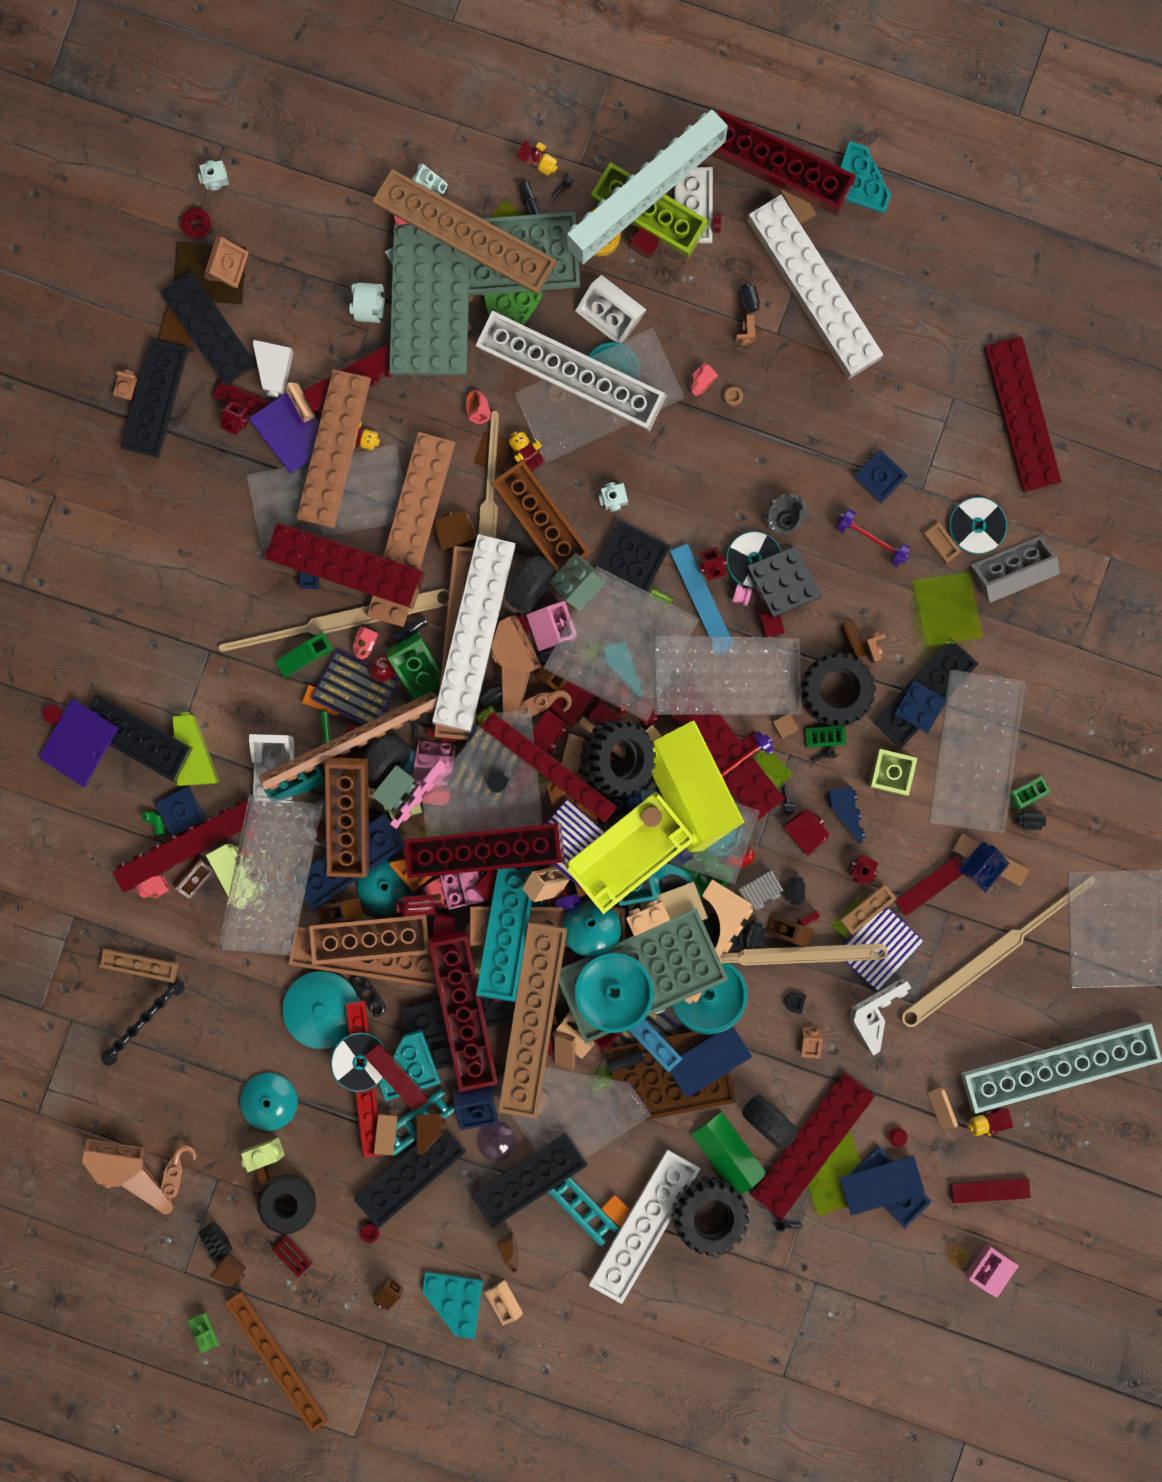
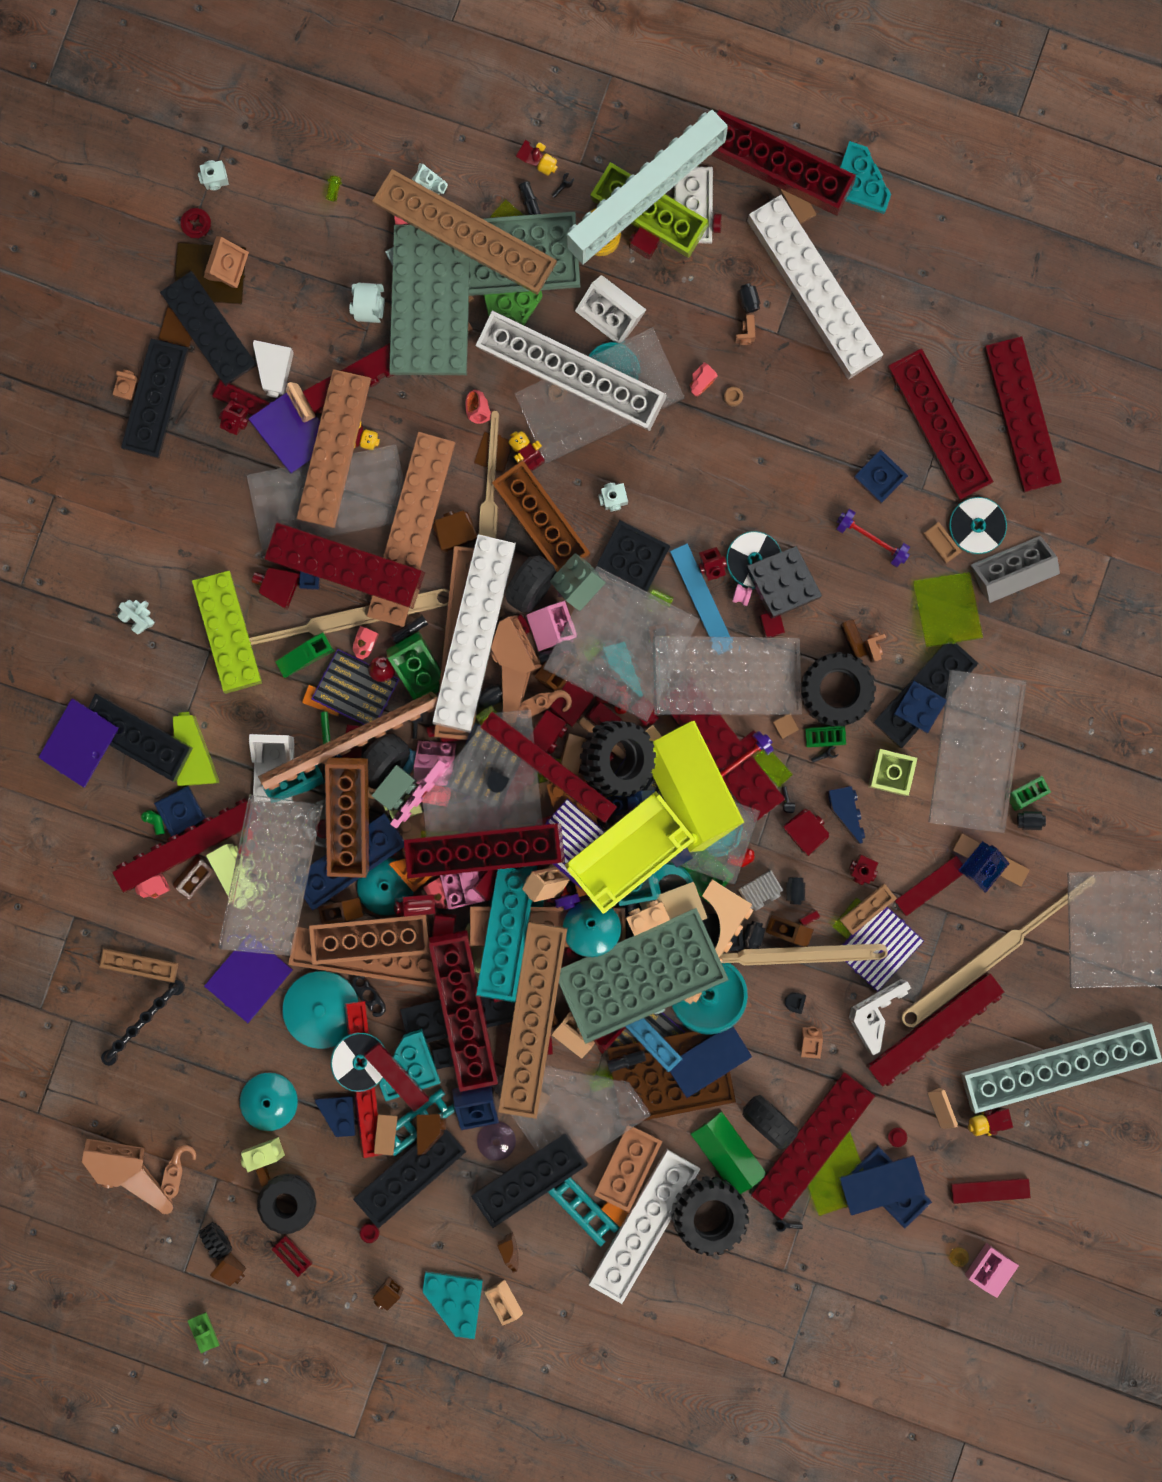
dark red tile [43,705,63,724] -> none
dark orange plate [225,1291,328,1433] -> none
medium nougat tile [555,1032,575,1070] -> none
teal dish [575,953,654,1033] -> none
medium nougat tile [642,807,662,827] -> none
dark grey hair [763,493,810,536] -> none
none -> light aqua hips [117,600,155,634]
none -> lime brick [192,571,262,694]
none -> dark purple piece [204,933,293,1023]
none -> dark red torso [252,568,300,610]
none -> dark blue wing [315,1096,356,1137]
none -> clear neon green pin [325,175,342,202]
none -> nougat plate [594,1124,663,1212]
none -> dark red brick [866,972,1005,1087]
none -> dark red plate [887,348,994,500]

